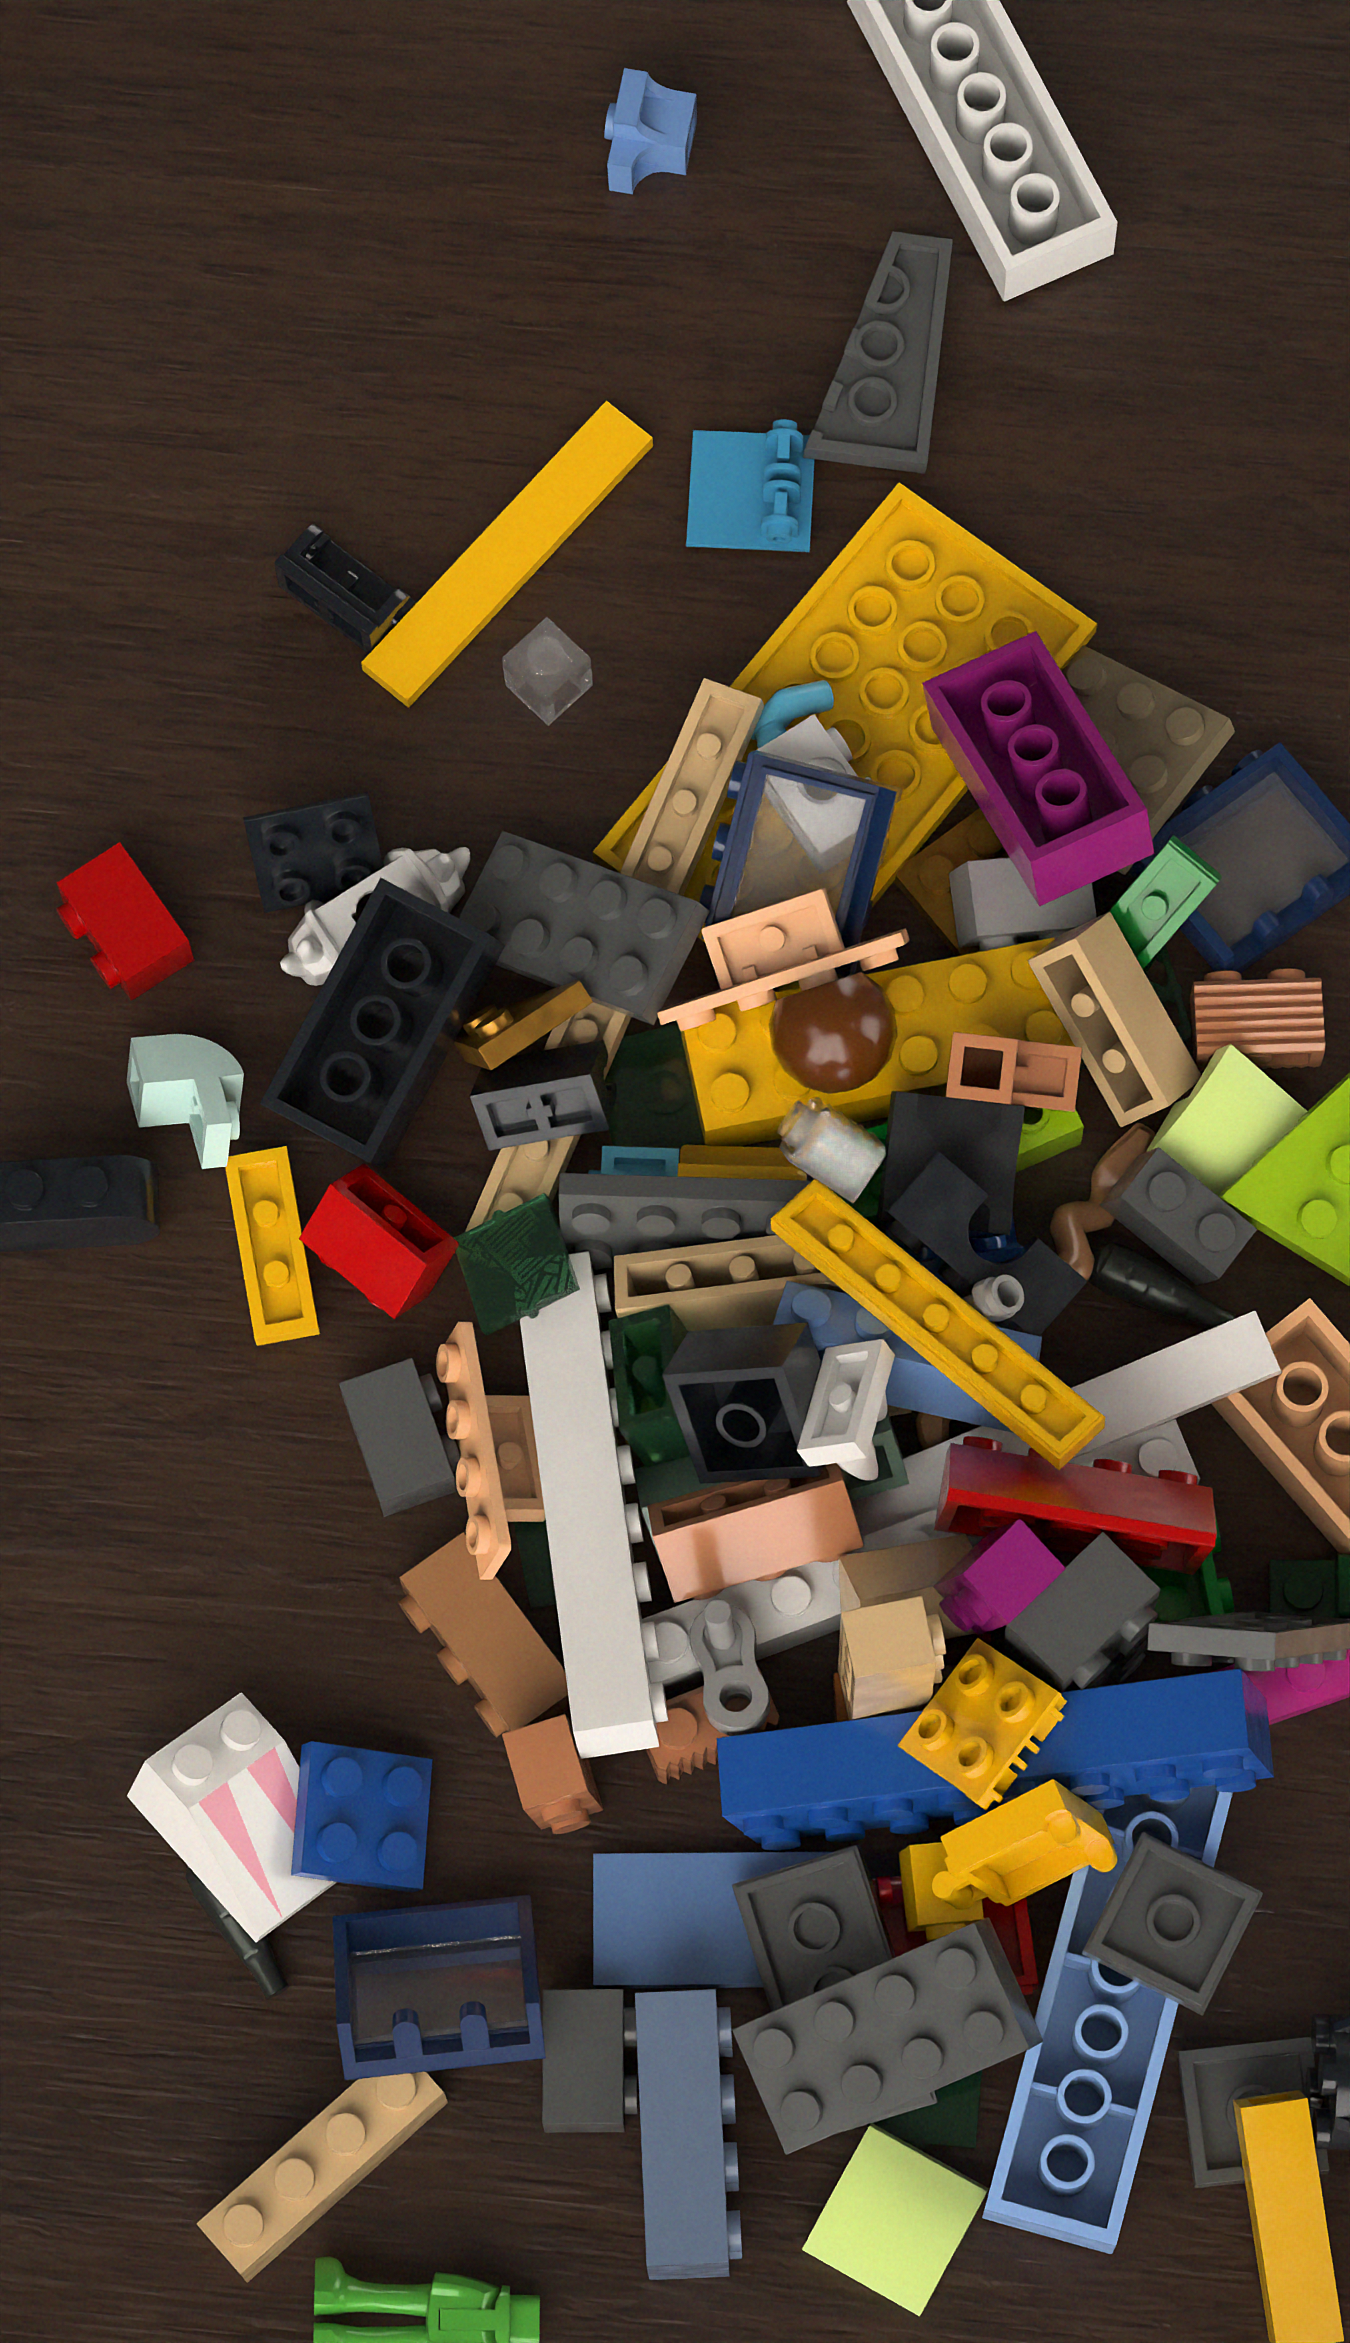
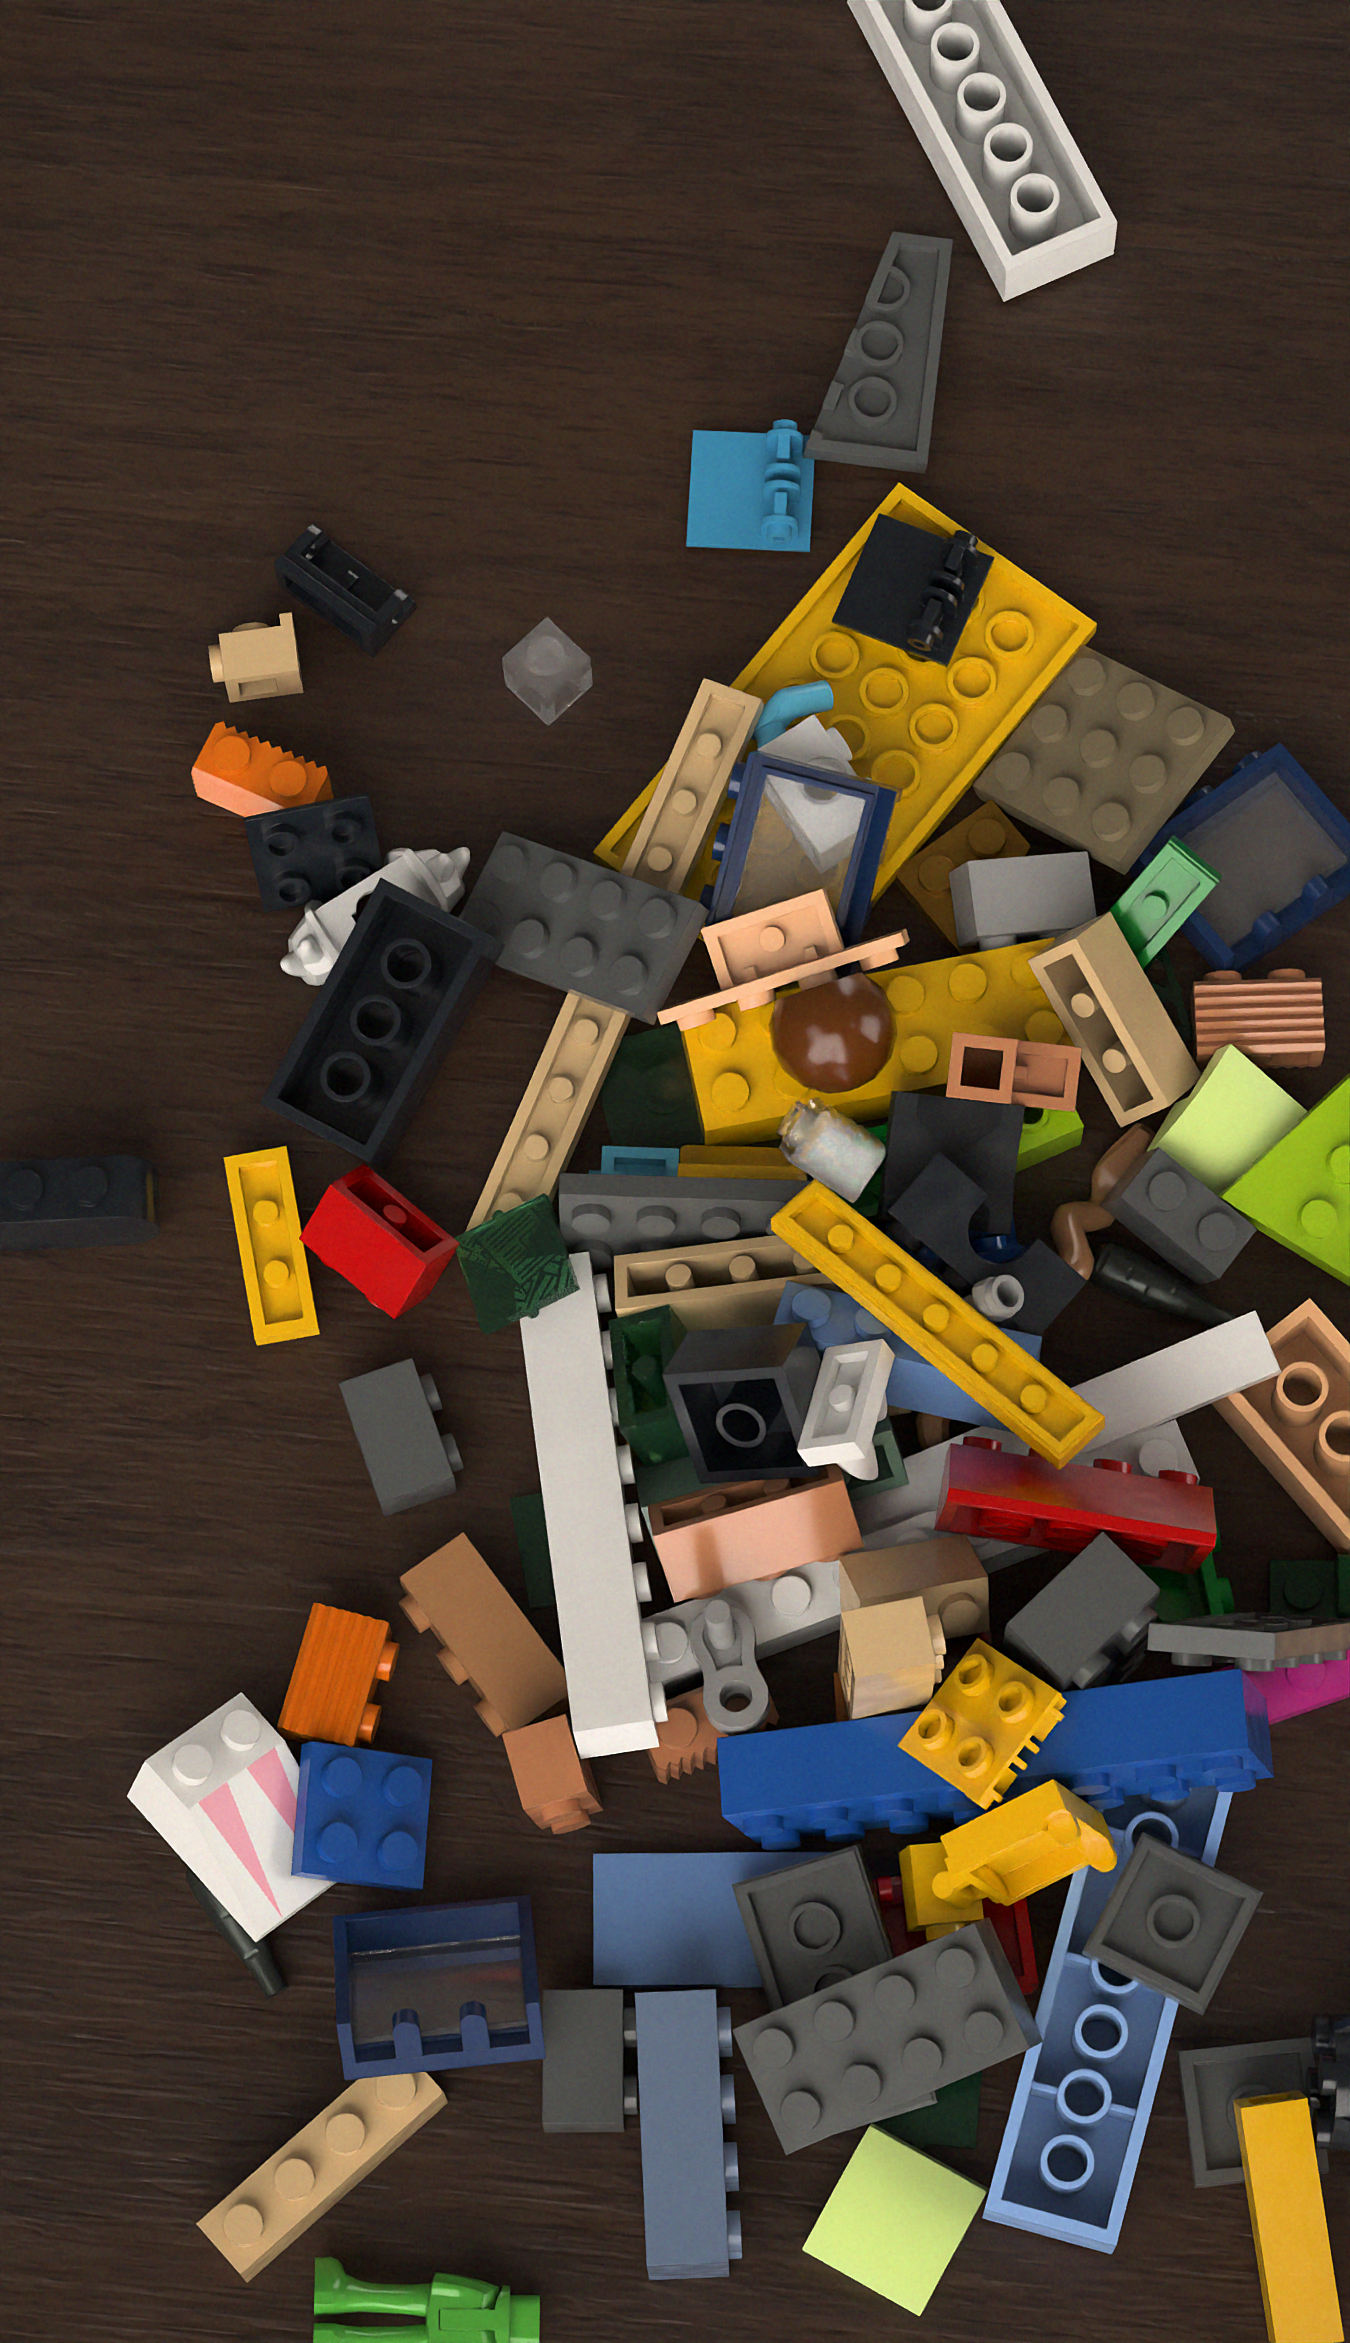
red brick [56,842,194,1001] -> none
light aqua brick [127,1034,244,1169] -> none
yellow tile [361,401,653,708] -> none
light nougat bracket [436,1322,545,1580] -> none
pearl gold wing [454,980,593,1070] -> none
black hinge [470,1040,617,1151] -> none
medium blue brick [604,68,697,194] -> none
magenta brick [922,631,1155,907] -> none
magenta brick [933,1519,1066,1635] -> none
none -> orange brick [191,721,334,817]
none -> tan brick [208,612,304,703]
none -> orange brick [277,1603,400,1748]
none -> black hinge [832,513,995,667]

